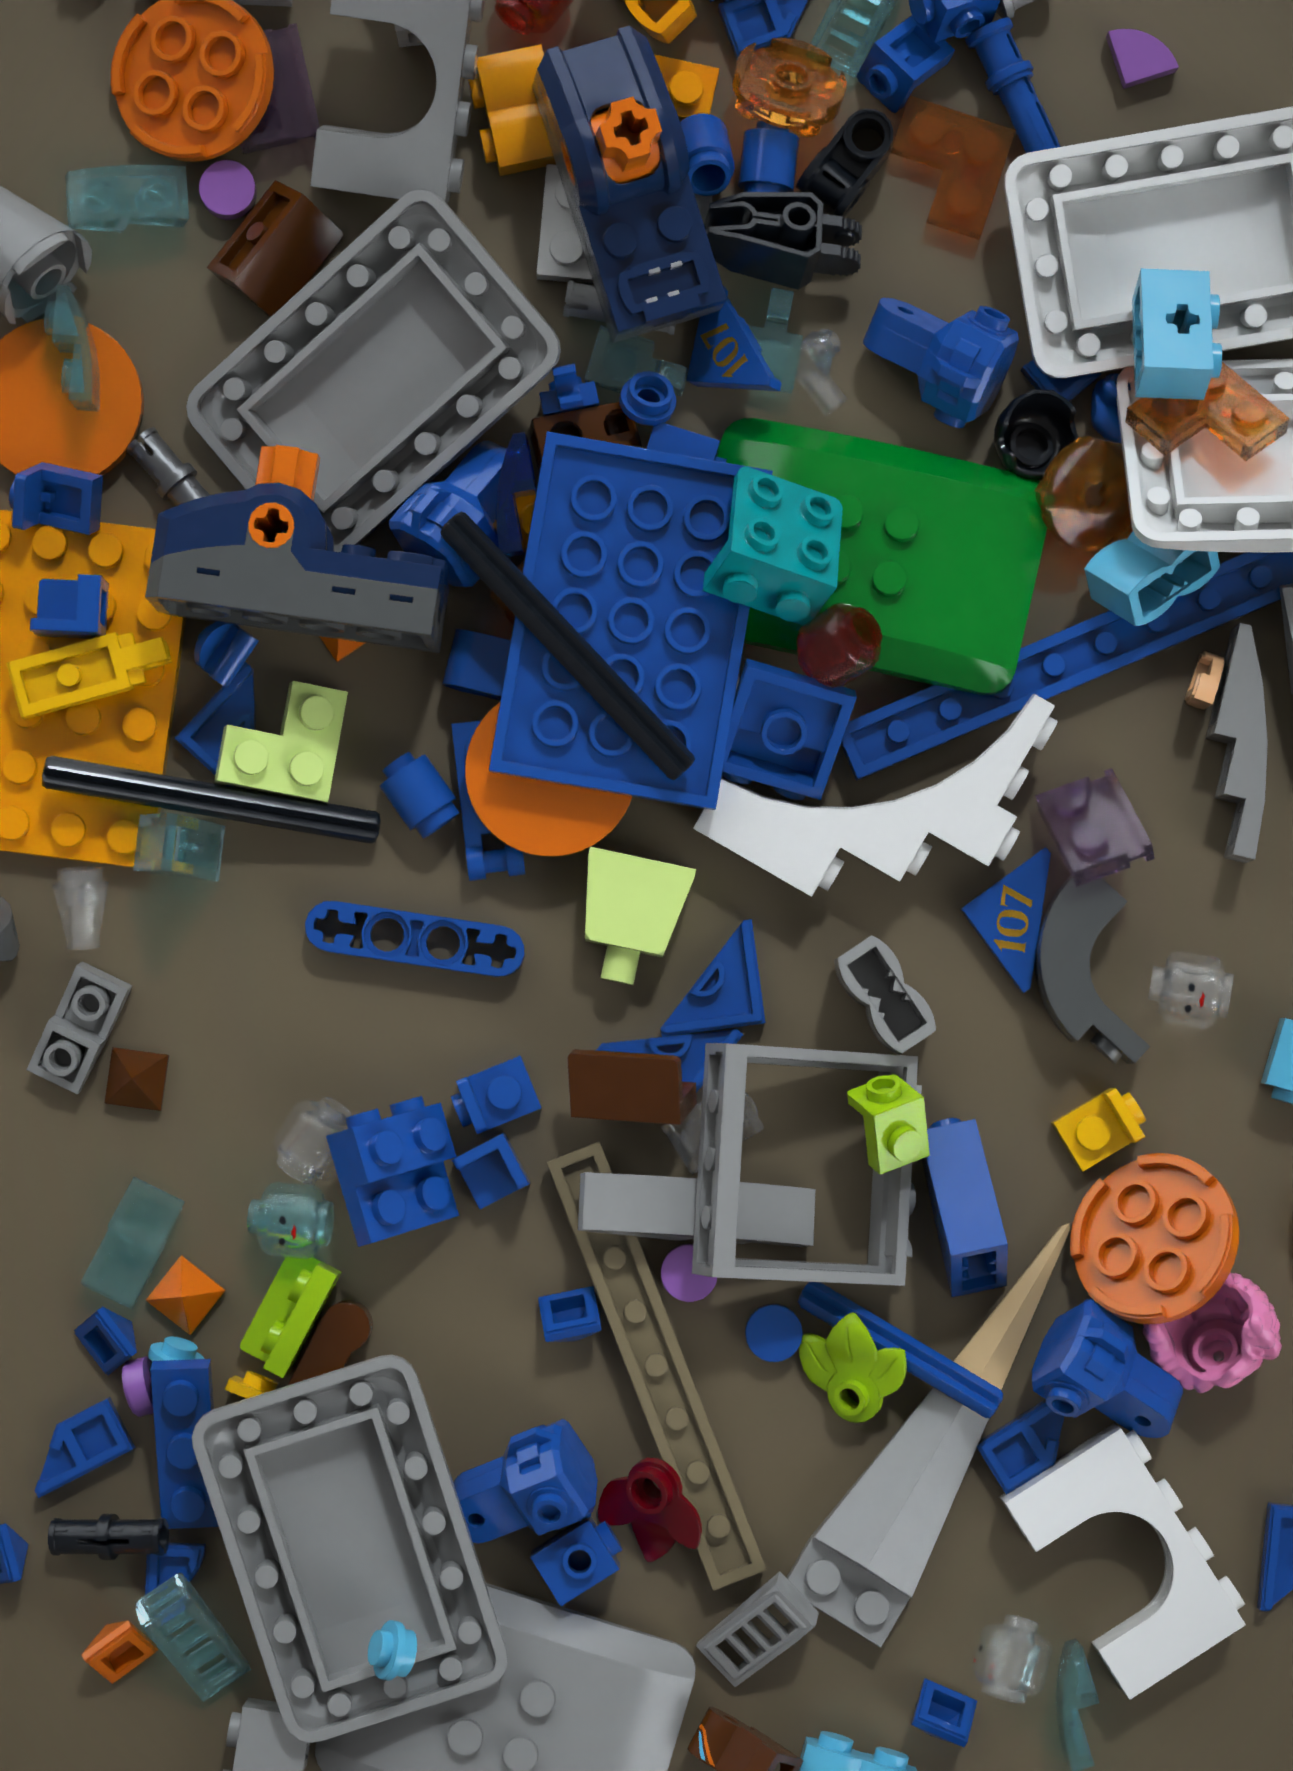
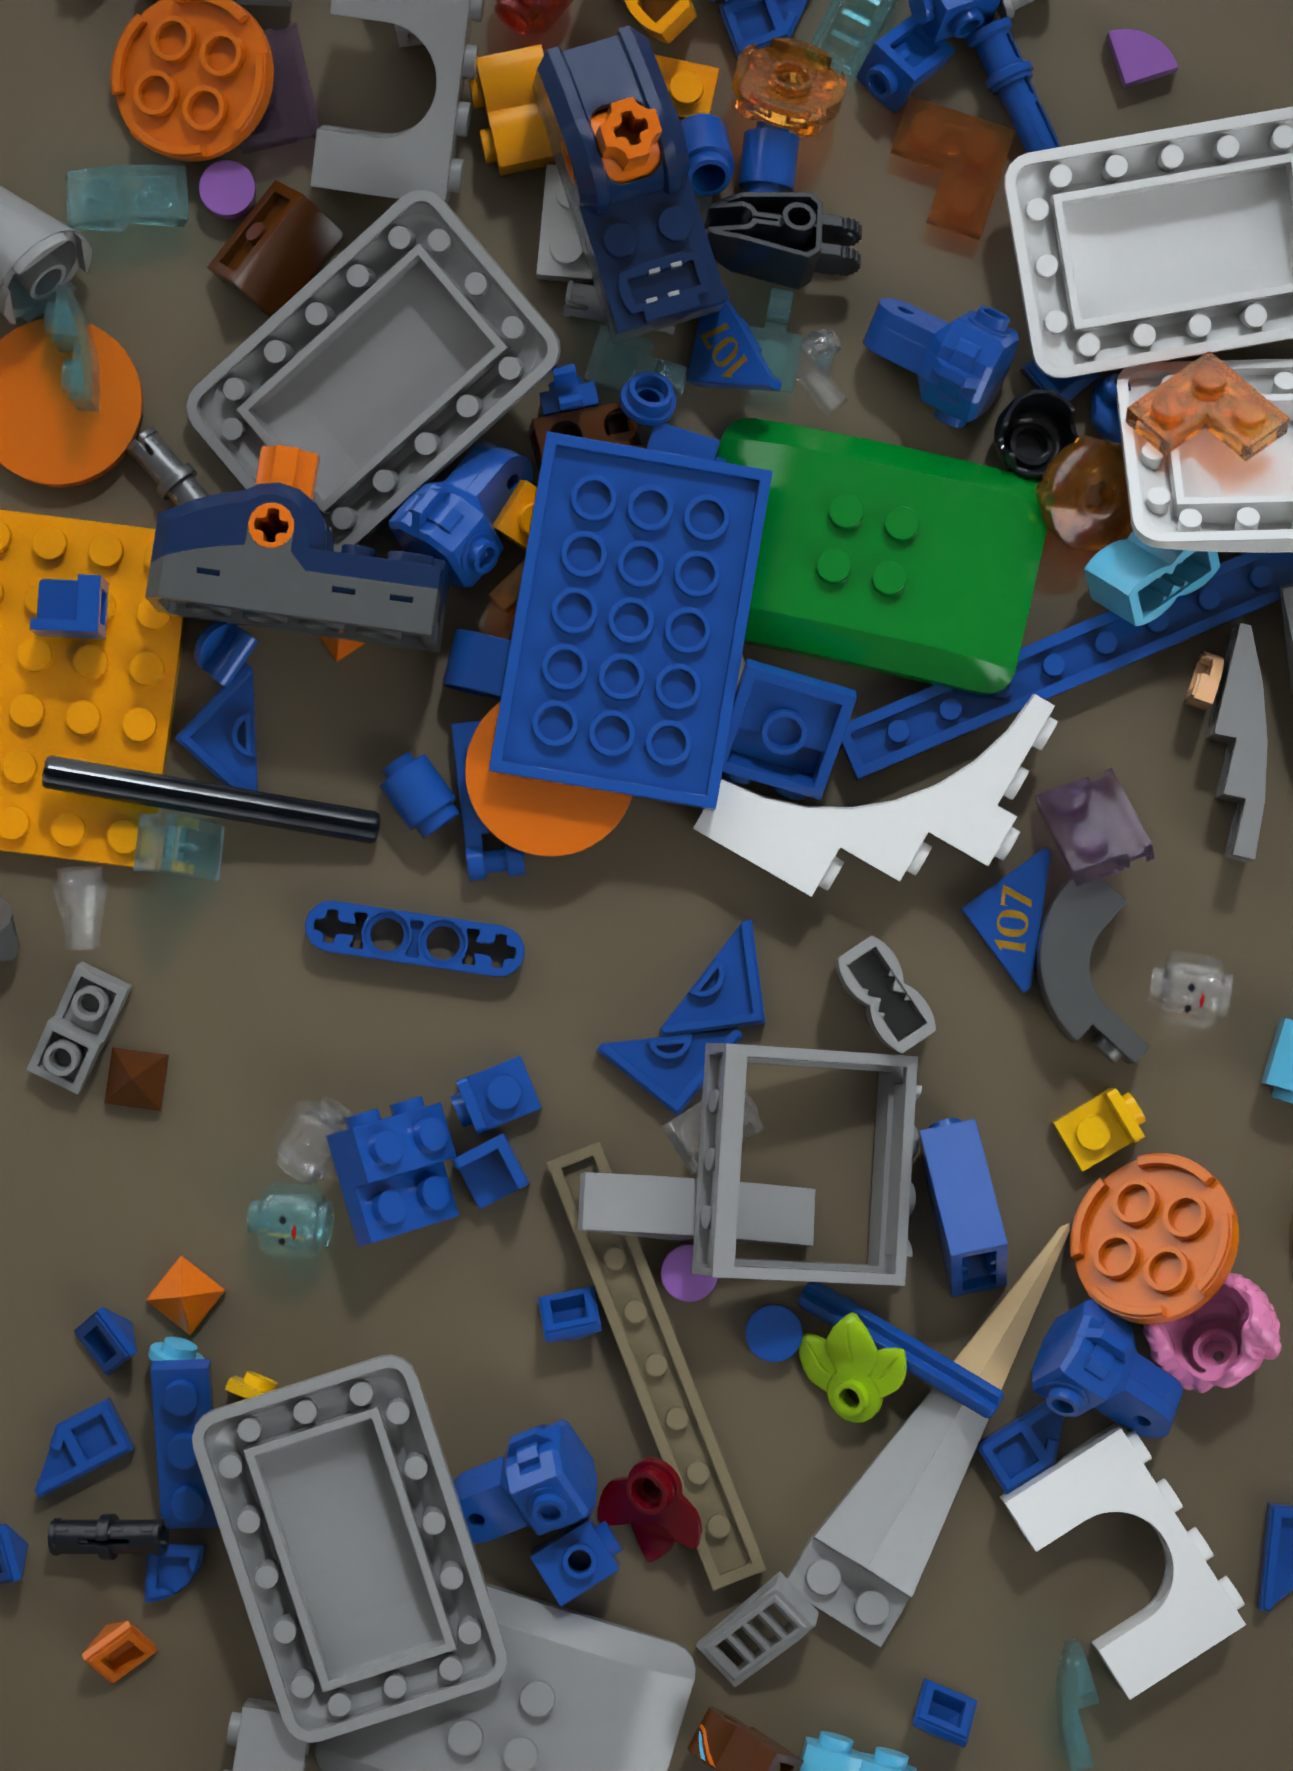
yellow hinge [6,632,172,720] -> none
blue bracket [9,462,103,535] -> none
clear light blue slope [81,1177,185,1310] -> none
medium lavender tile [122,1356,153,1417] -> none
clear light blue slope [135,1573,251,1702] -> none
yellowish green plate [214,681,348,803] -> none
lime bracket [240,1248,342,1379] -> none
reddish brown leg [287,1300,373,1386] -> none
medium azure plate [368,1620,417,1681] -> none
black axle [440,511,695,780] -> none
clear blue slope [496,432,537,557] -> none
reddish brown panel [568,1049,697,1125] -> none
yellowish green torso [585,847,696,985] -> none
teal bracket [703,466,843,627] -> none
black piece [795,109,894,218] -> none
clear red head [796,603,882,688] -> none
lime bracket [847,1074,930,1175] -> none
clear head [972,1615,1053,1705] -> none
medium azure brick [1132,268,1222,400] -> none

